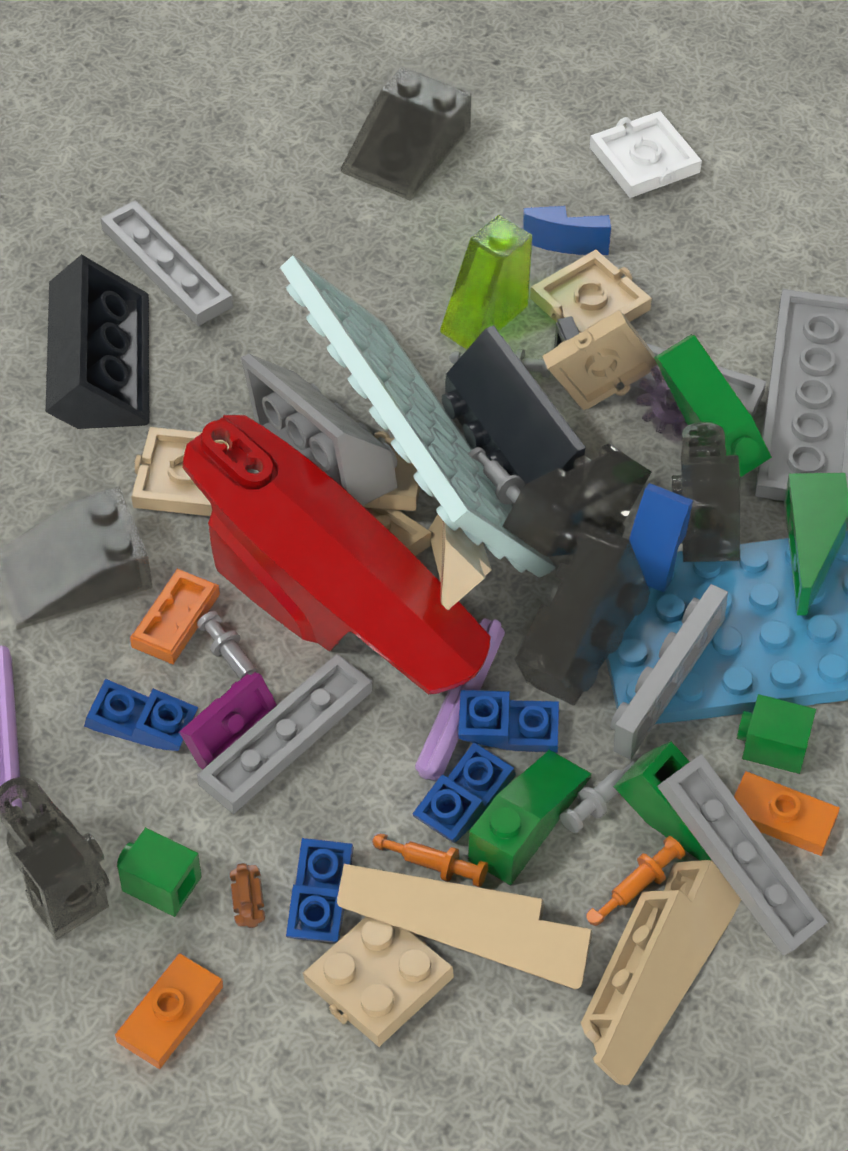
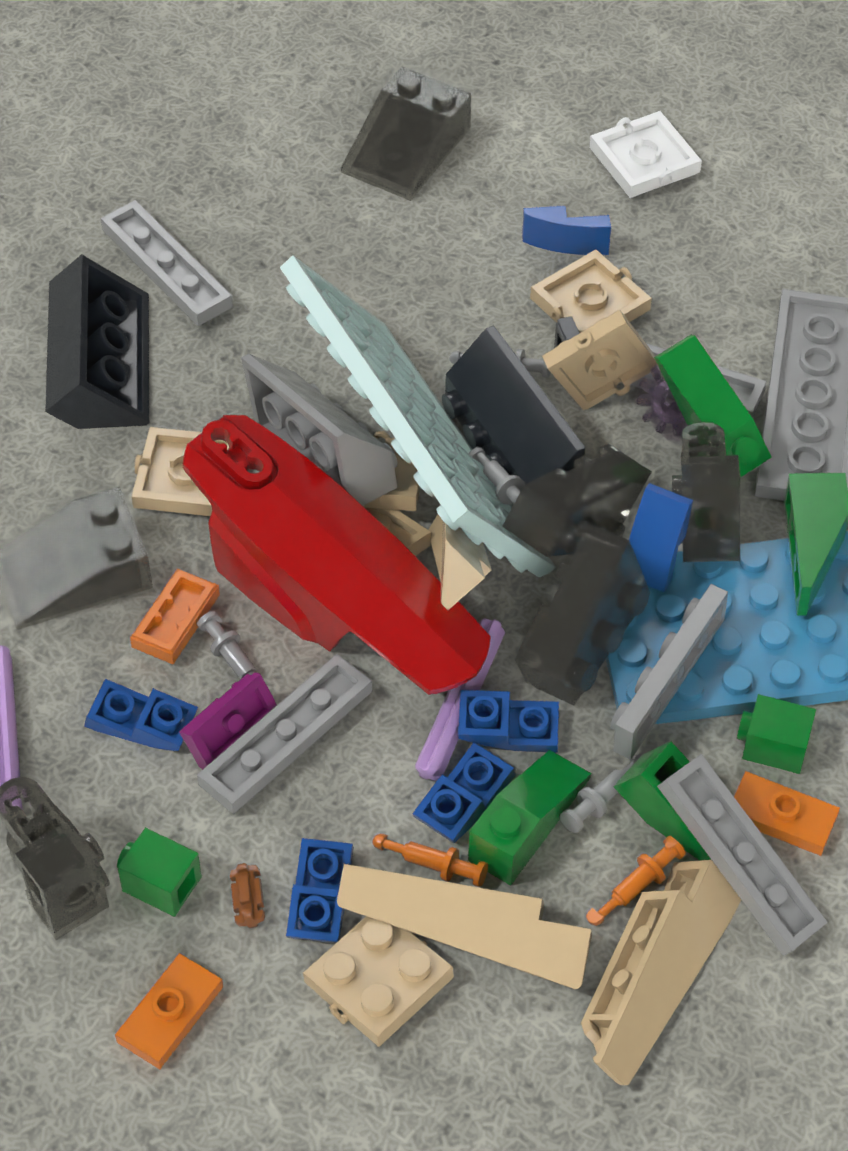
clear neon green slope [440,215,533,349] -> none

